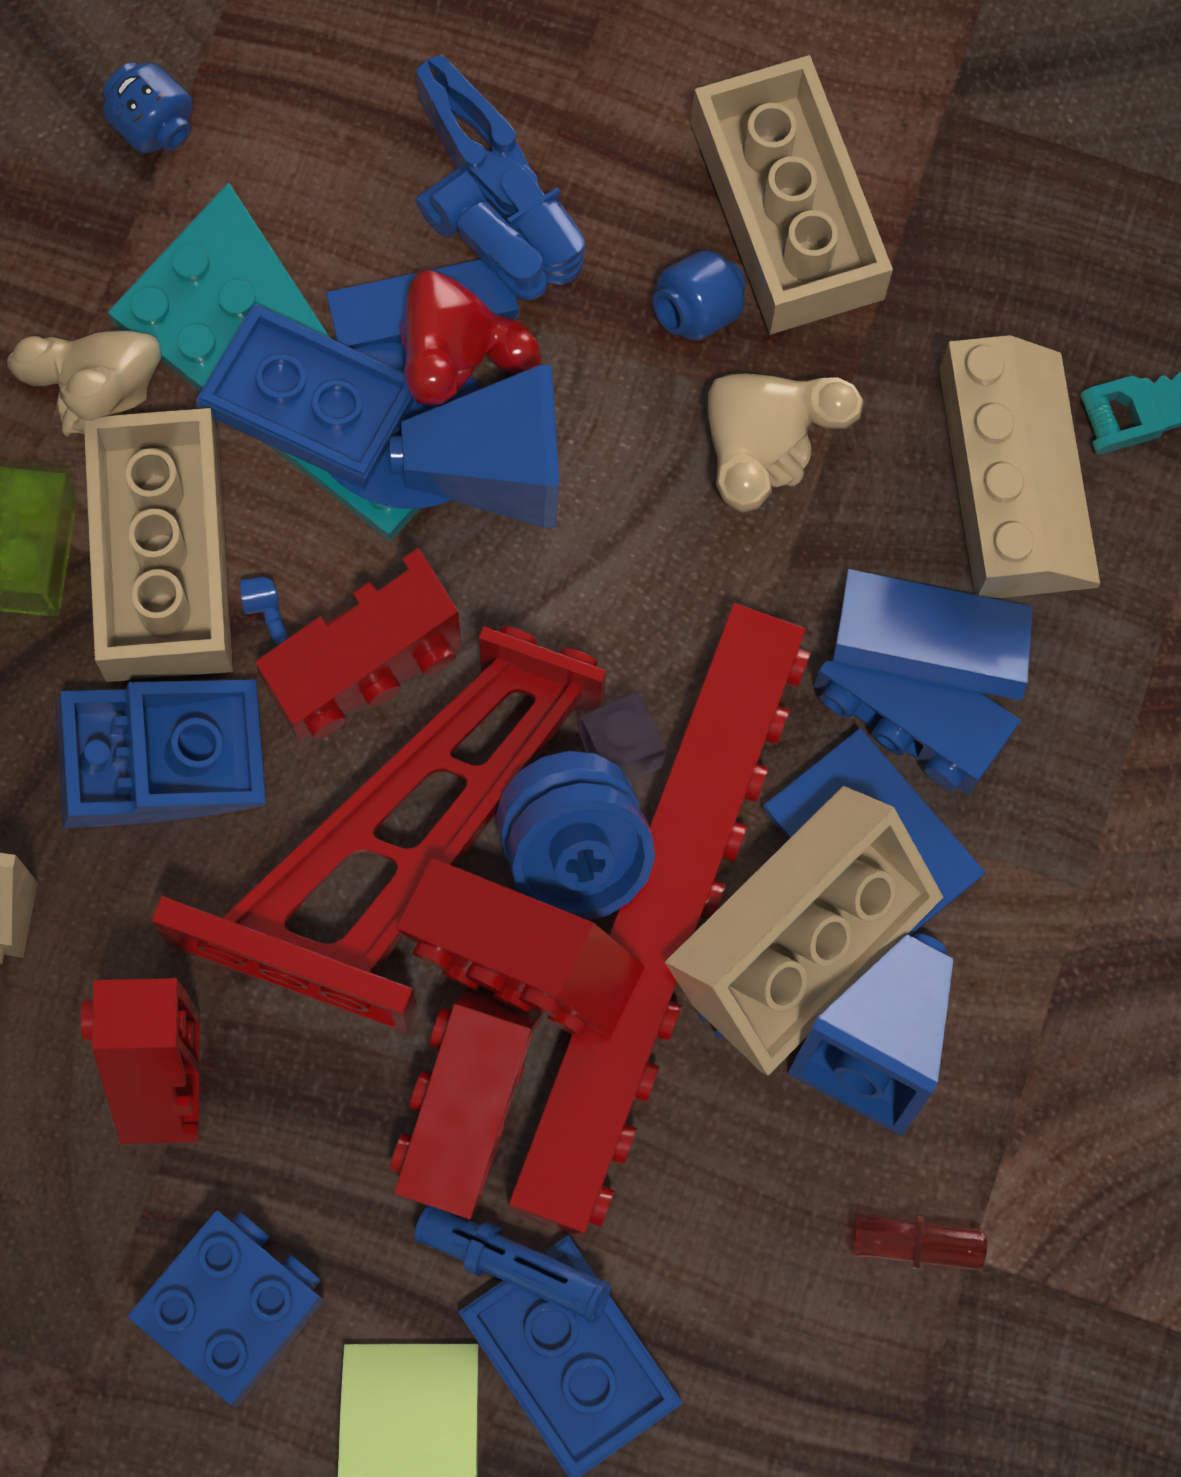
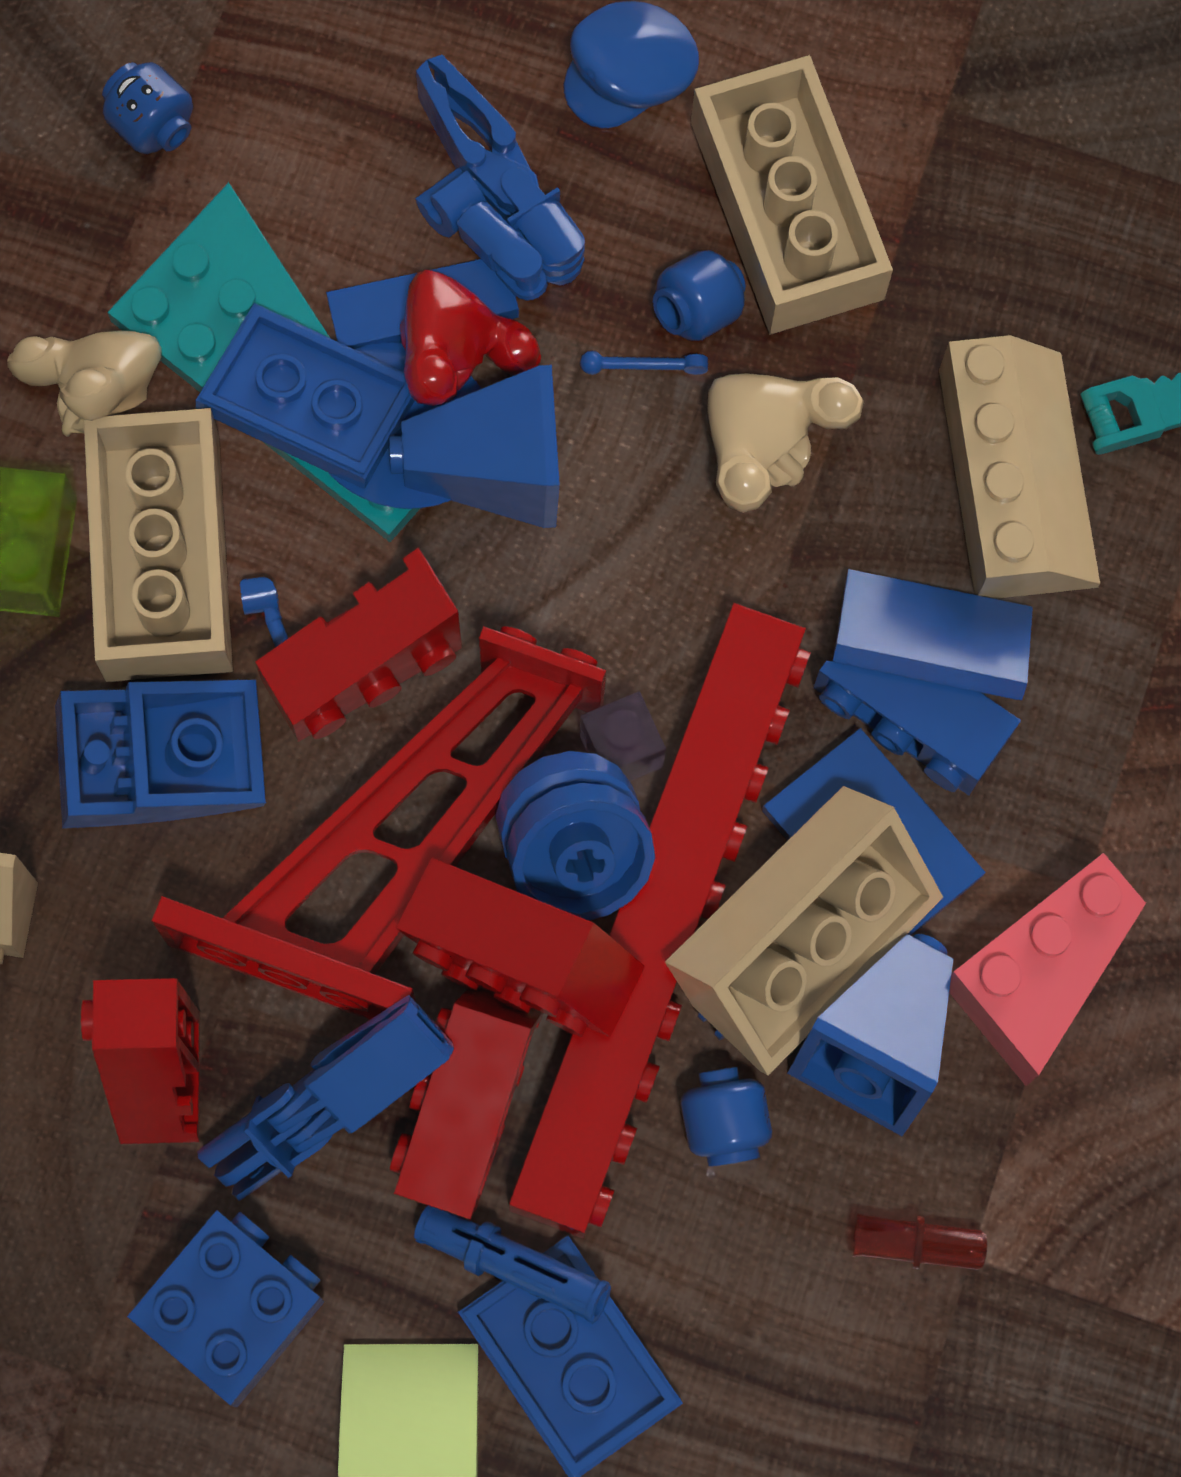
none -> blue arm [197,995,454,1201]
none -> blue piece [564,1,699,128]
none -> blue hinge [580,350,708,375]
none -> blue head [681,1067,772,1166]
none -> coral wedge [949,853,1146,1086]

